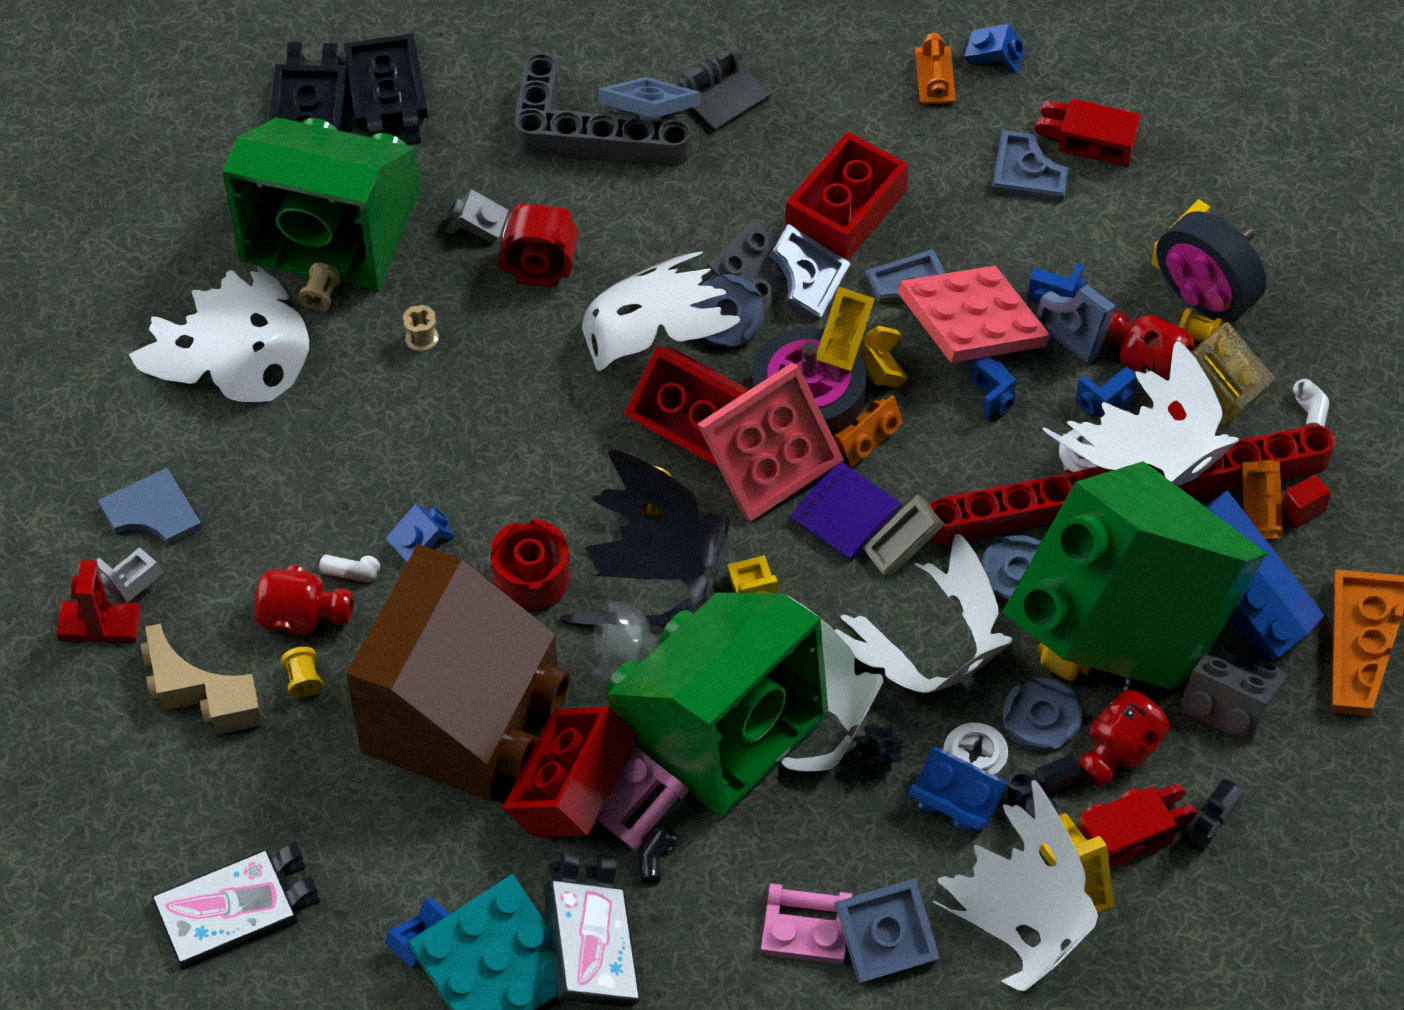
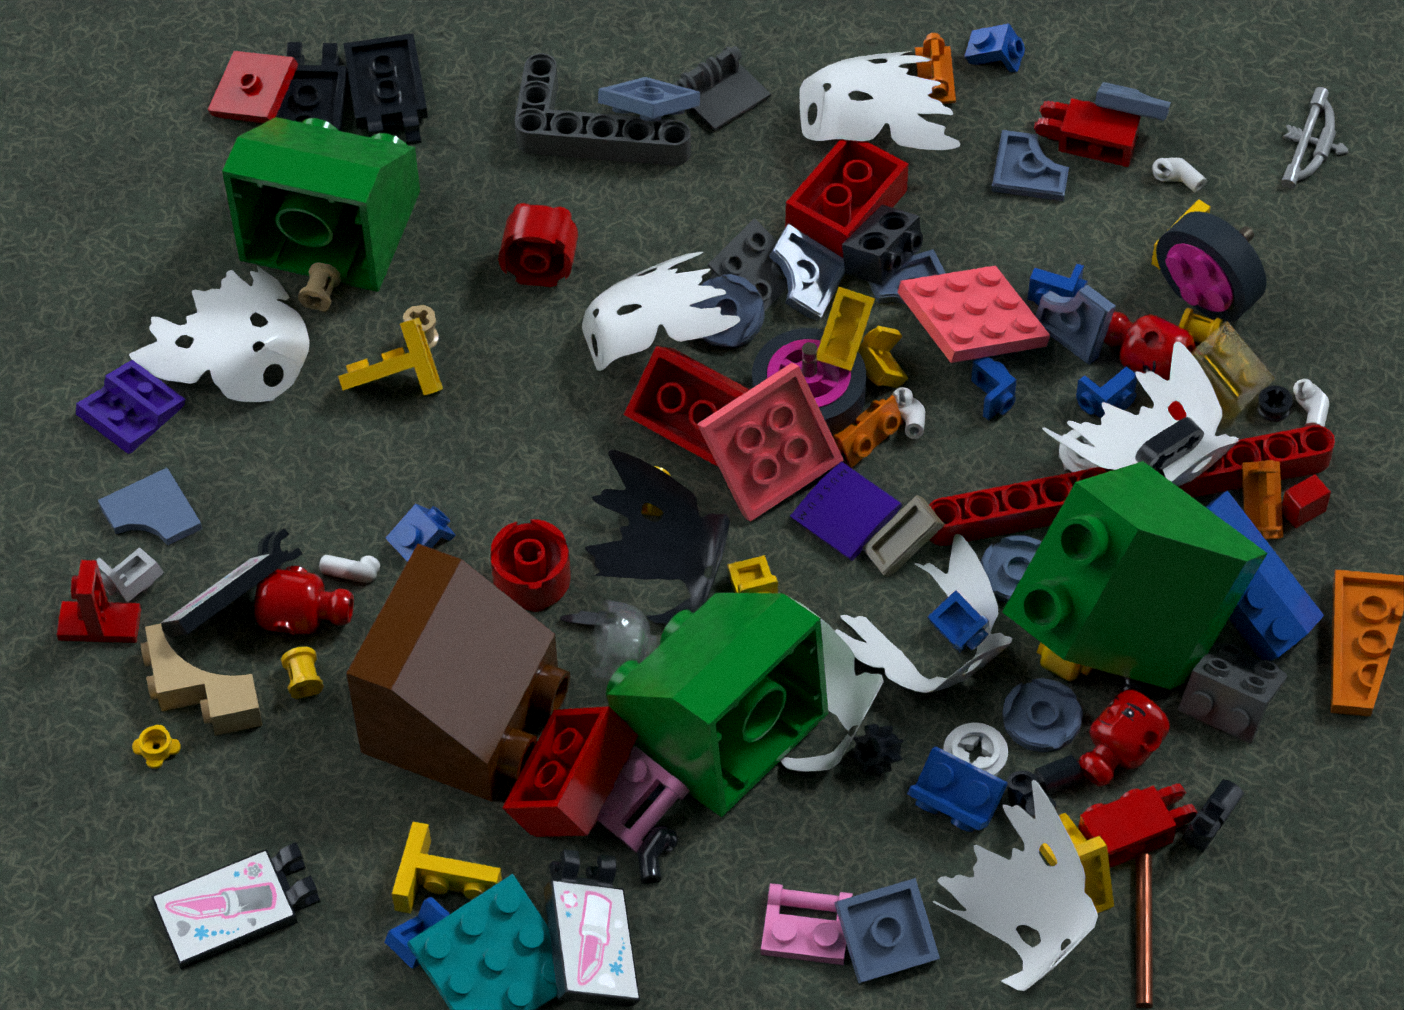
light grey bracket [446,189,509,243] -> none
none -> dark purple slope [76,360,185,454]
none -> yellow plate [132,725,181,769]
none -> black tile [161,528,302,637]
none -> plate [208,51,298,123]
none -> yellow bracket [338,317,443,396]
none -> yellow bracket [392,822,502,914]
none -> white piece [800,51,960,150]
none -> black brick [842,205,923,286]
none -> white arm [892,387,925,439]
none -> blue bracket [927,590,989,653]
none -> sand blue tile [1095,82,1171,121]
none -> black beam [1135,417,1204,472]
none -> copper bar [1136,853,1153,1008]
none -> white arm [1152,158,1207,193]
none -> black bush [1257,385,1293,422]
none -> light grey piece [1281,87,1348,189]

